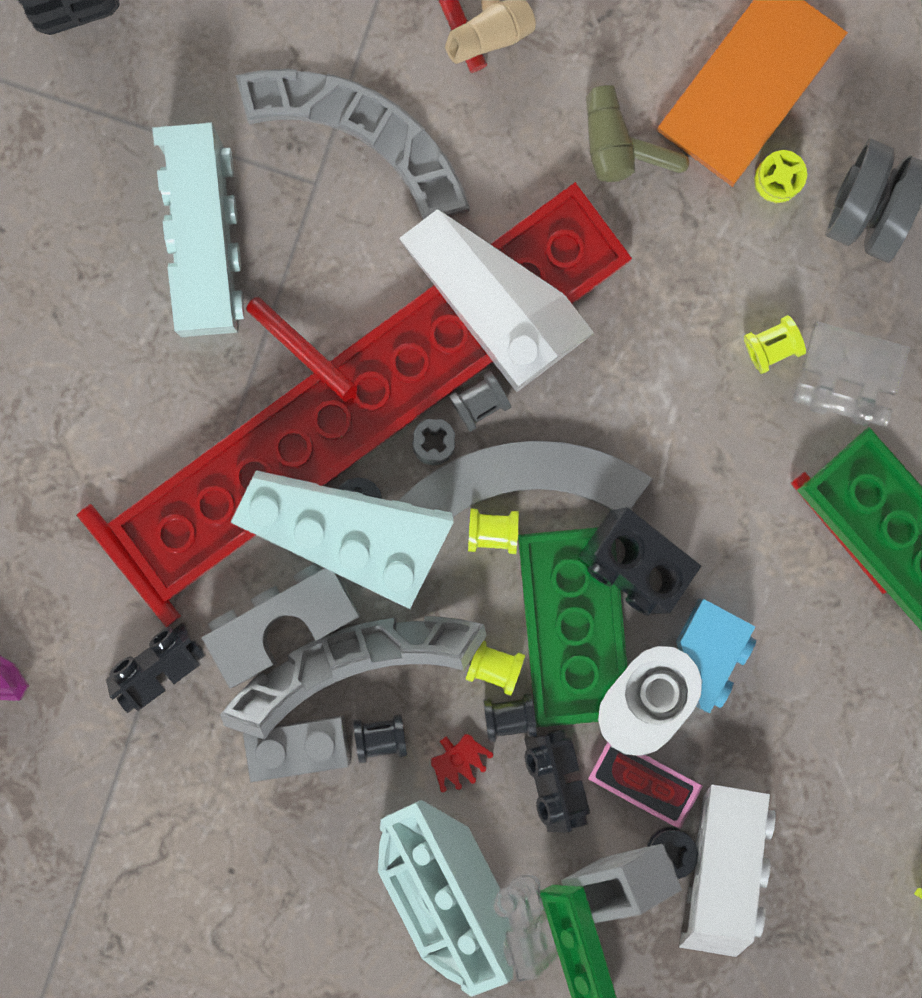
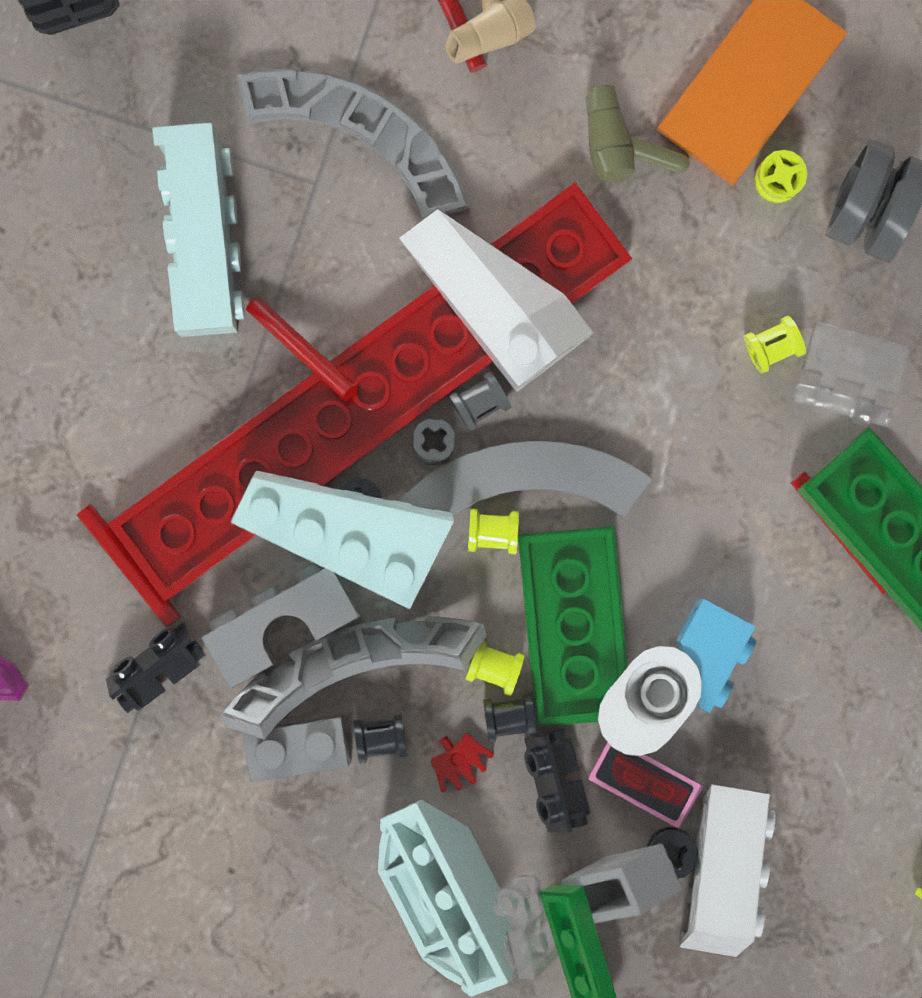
black brick [578,507,702,616] -> none

